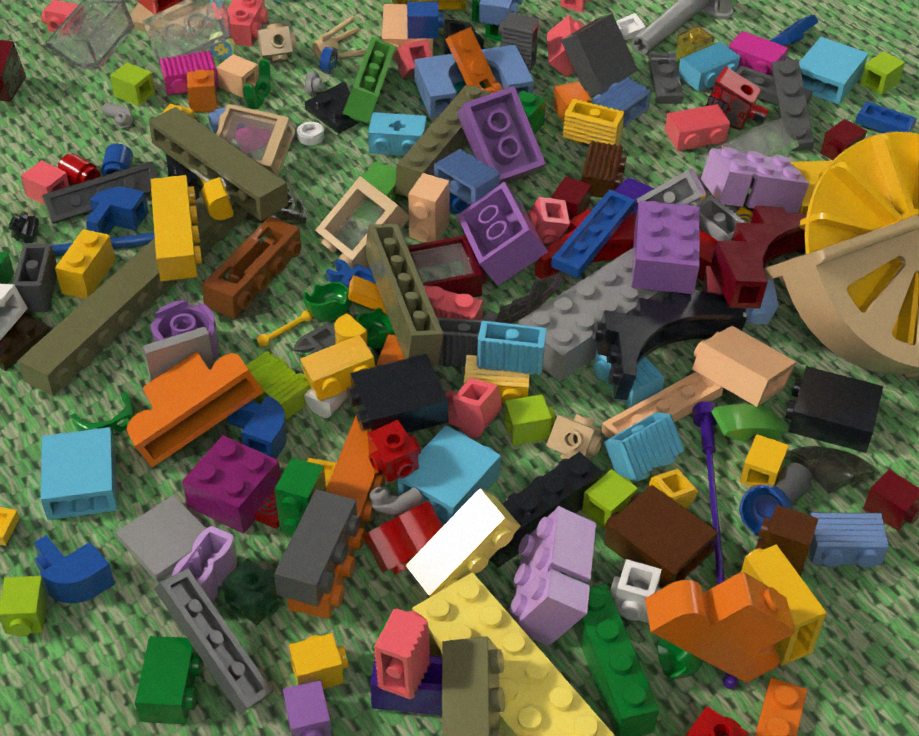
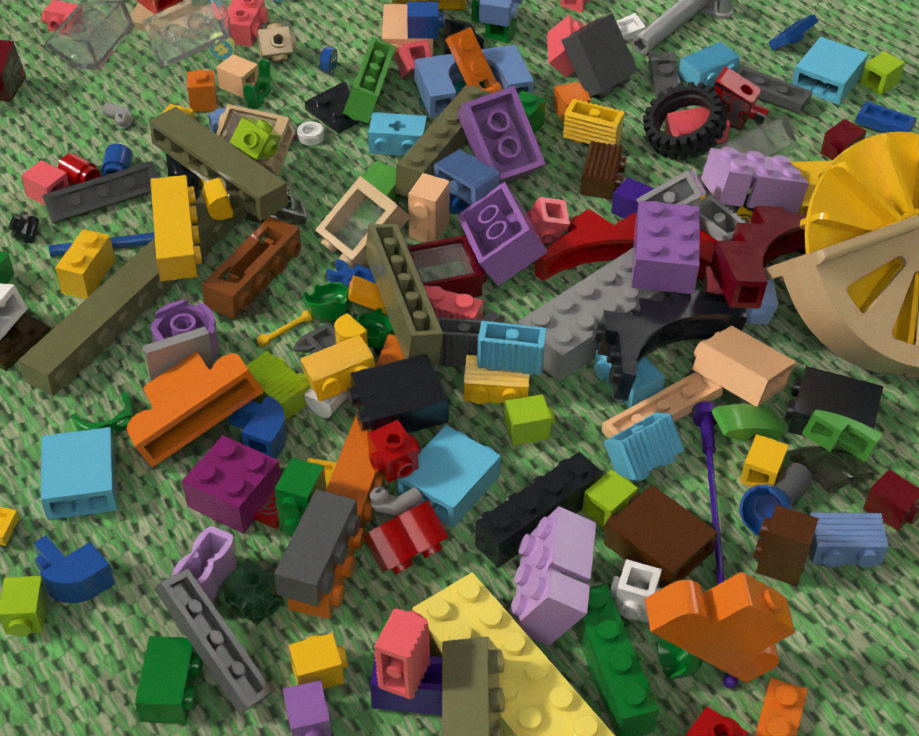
dark grey brick [12,244,57,312] -> none
blue brick [86,187,149,235] -> none
lime brick [110,62,155,106] -> none
light grey tile [115,495,207,582] -> none
dark pink brick [160,50,219,96] -> none
light grey arm [304,71,324,96] -> none
tan plant [312,16,367,59] -> none
brick [406,489,521,596] -> none
coral brick [445,378,502,439] -> none
clear smoke brick [495,273,564,324] -> none
dark grey brick [498,12,539,72] -> none
tan brick [546,413,603,460] -> none
dark red brick [551,176,591,221] -> none
blue plate [551,189,635,278] -> none
medium blue brick [592,77,651,127] -> none
yellow brick [649,468,698,509] -> none
clear yellow brick [676,26,715,62] -> none
dark pink brick [729,31,789,77] -> none
yellow brick [741,544,827,666] -> none
dark grey plate [771,59,814,151] -> none
none -> lime brick [230,117,281,161]
none -> black tyre [643,82,727,160]
none -> bright green slope [802,410,883,462]

